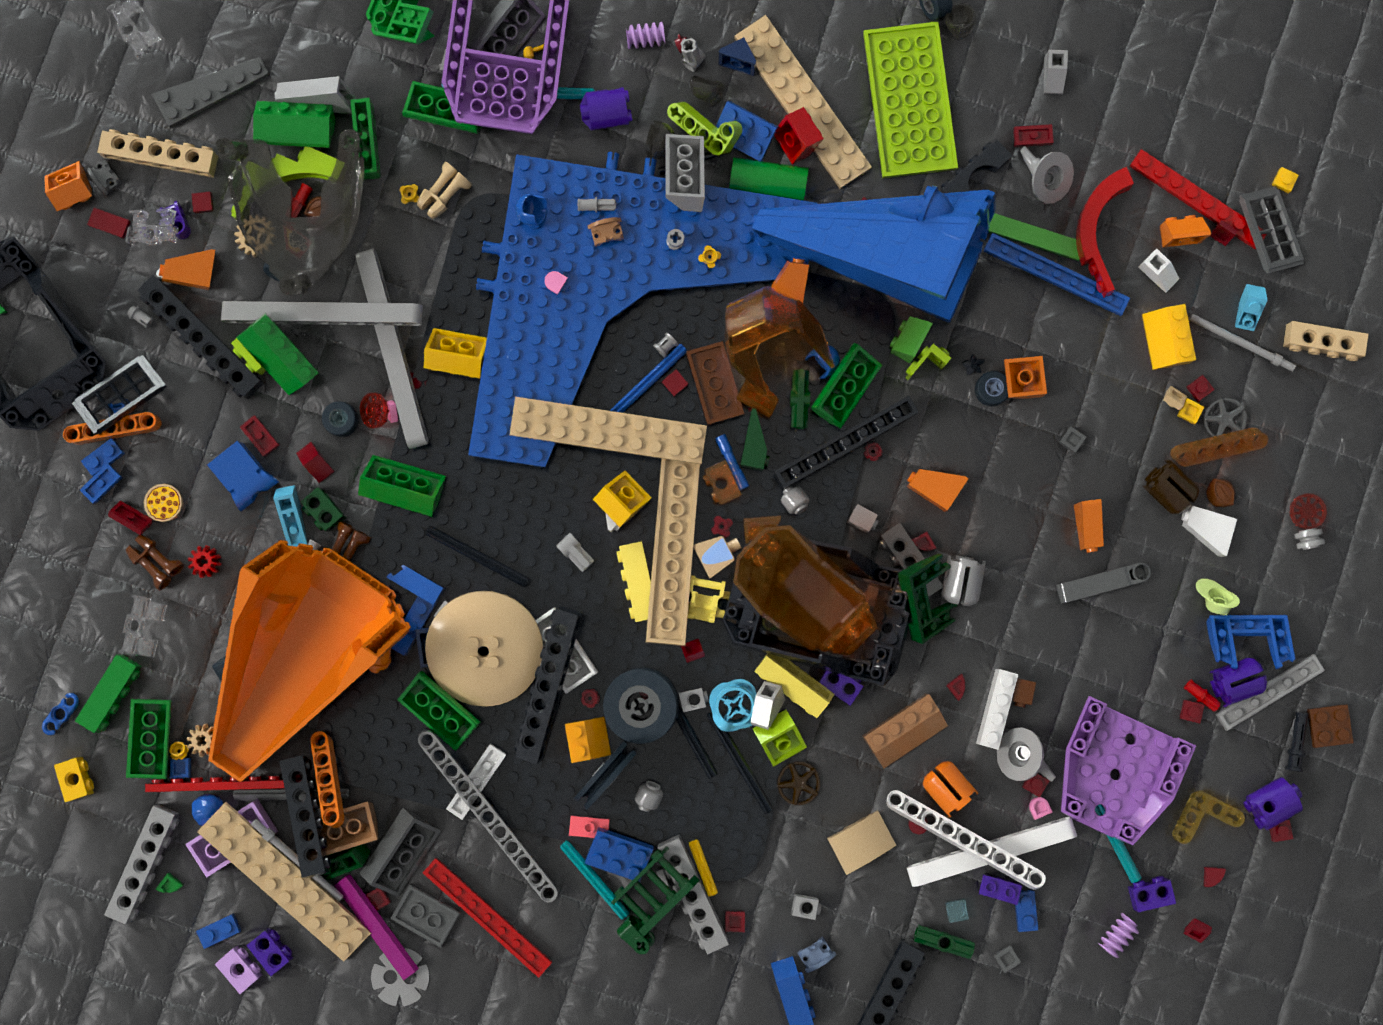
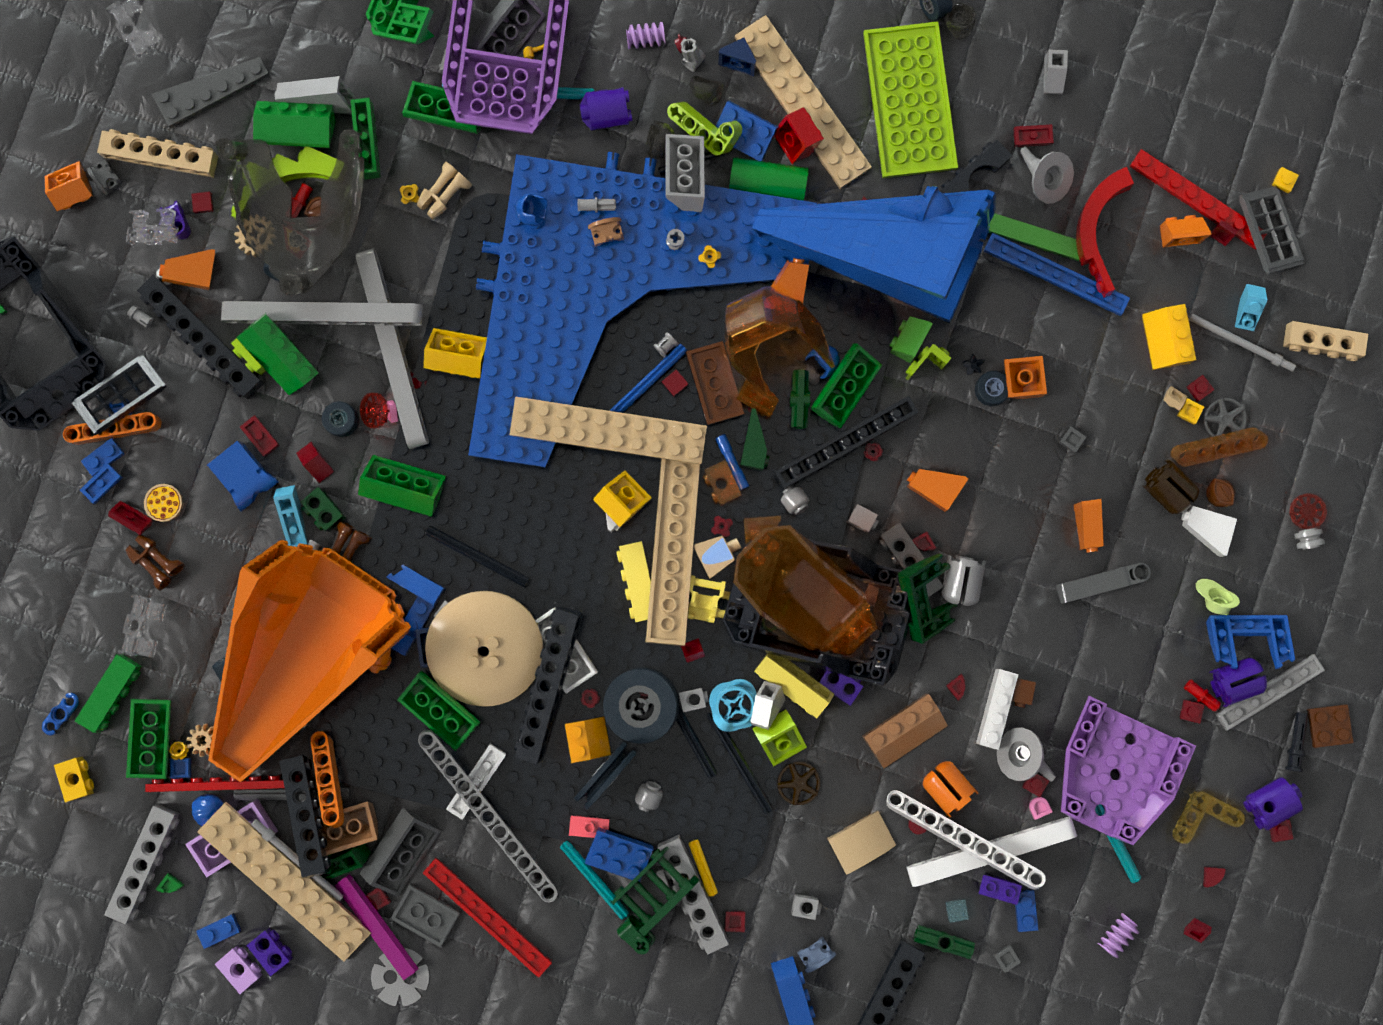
dark red tile [87,208,131,239] -> none
red gear [188,545,222,578] -> none
bright pink tile [545,271,568,295] -> none
light grey piece [556,533,594,572] -> none
dark purple brick [1128,876,1176,912] -> none
white slope [1138,249,1179,293] -> none

